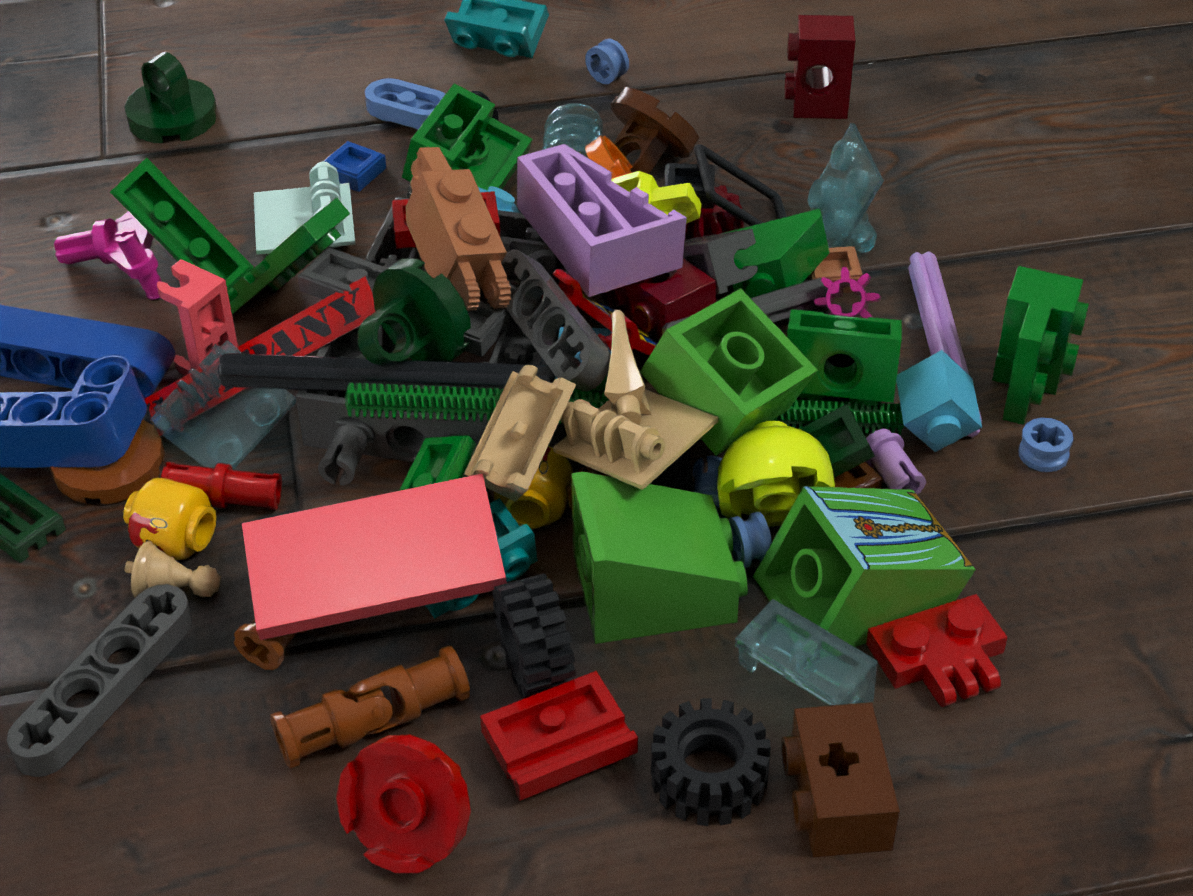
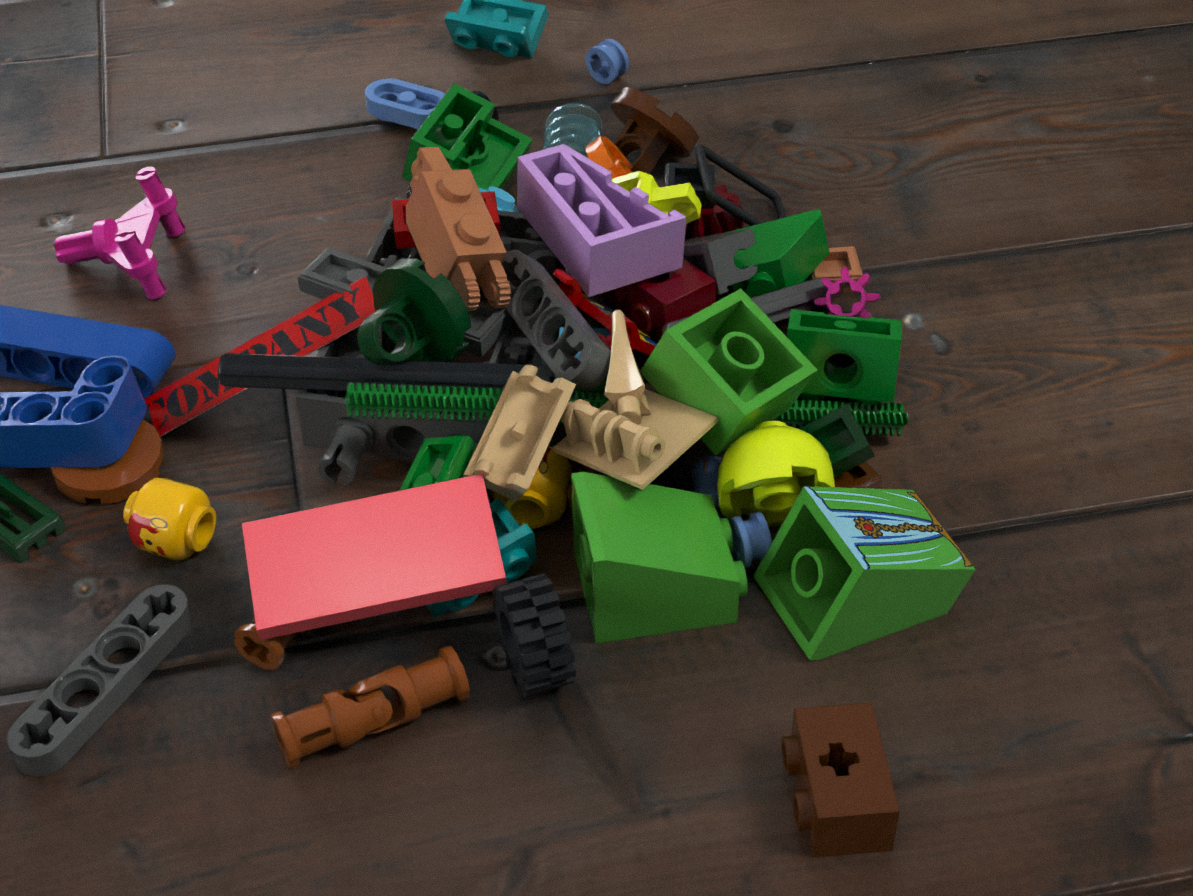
green slope [110,158,254,291] -> none
dark green tile [124,52,217,143] -> none
tan piece [125,541,221,598] -> none
clear light blue hinge [150,340,297,470] -> none
coral hinge [157,259,238,376] -> none
red pin [161,462,282,510] -> none
green wing [228,197,350,315] -> none
light aqua hinge [254,162,356,255] -> none
blue tile [323,141,386,192] -> none
red tile [336,734,471,873] -> none
red plate [480,671,638,801] -> none
black tyre [651,698,771,826] -> none
clear light blue hinge [735,599,878,706] -> none
dark red brick [784,15,856,119] -> none
clear light blue hinge [807,123,884,252] -> none
lavender pin [866,429,926,495] -> none
red hinge [866,594,1008,707] -> none
medium azure brick [896,350,982,452] -> none
lavender axle [908,251,982,438] -> none
green brick [992,266,1089,425] -> none
medium blue bush [1018,417,1073,472] -> none

